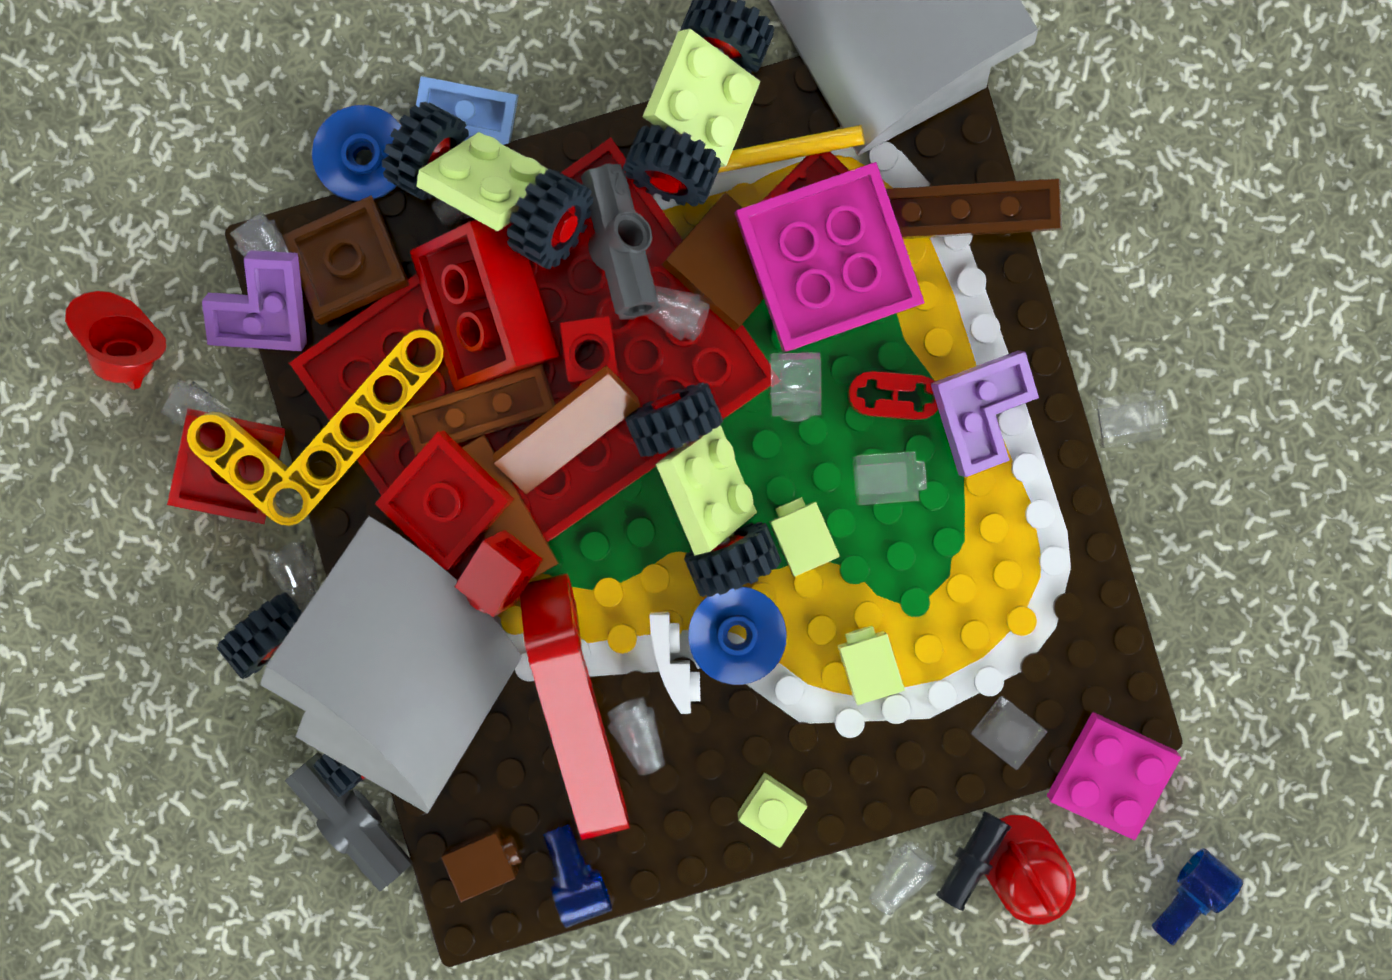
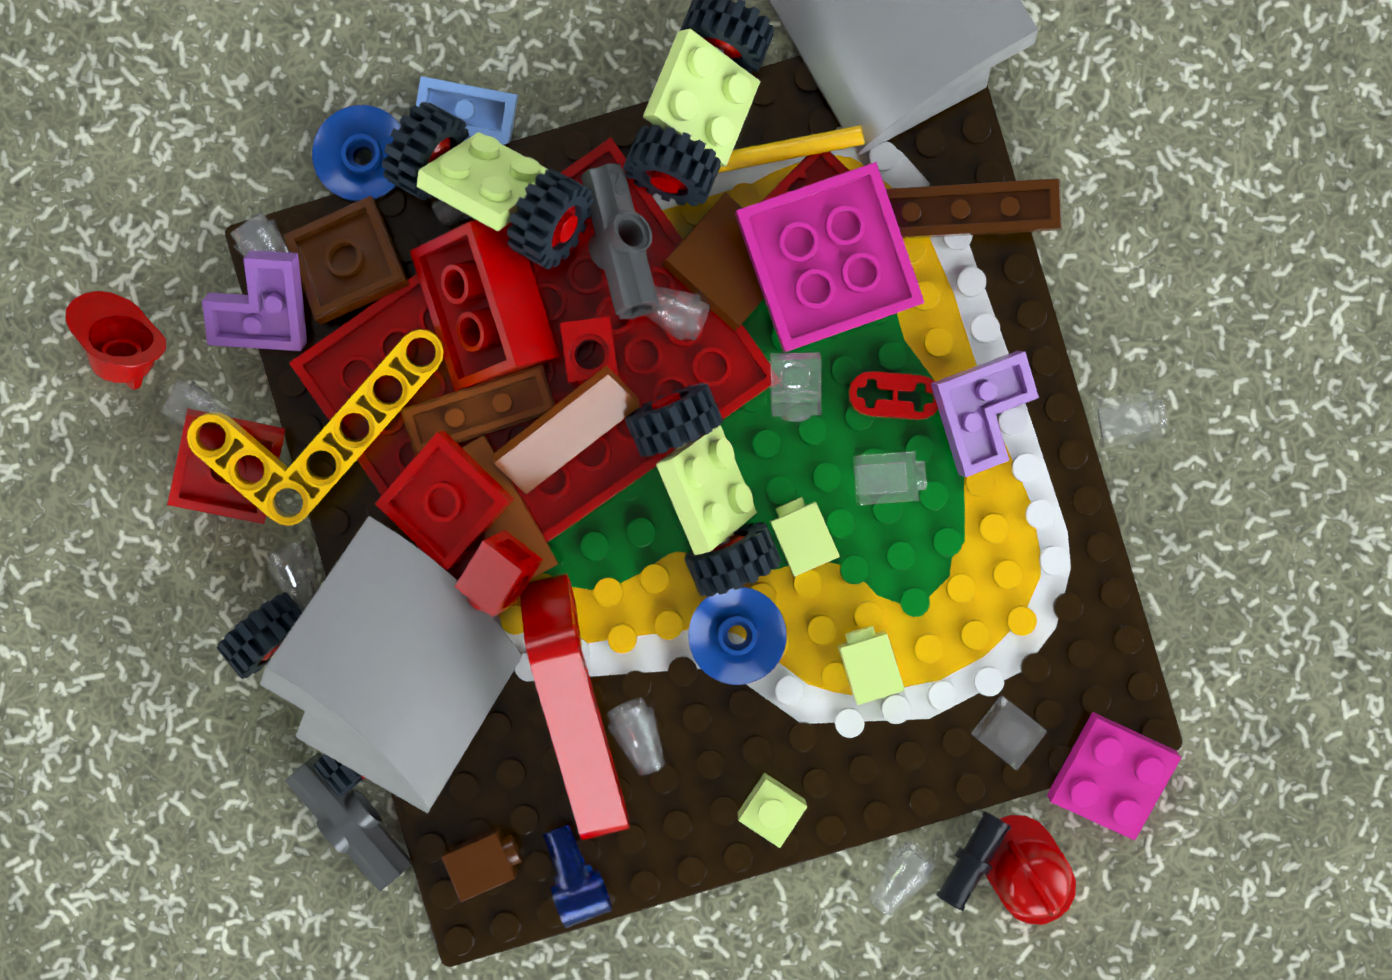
white slope [650,612,700,714] -> none
clear blue pin [1151,848,1243,946] -> none

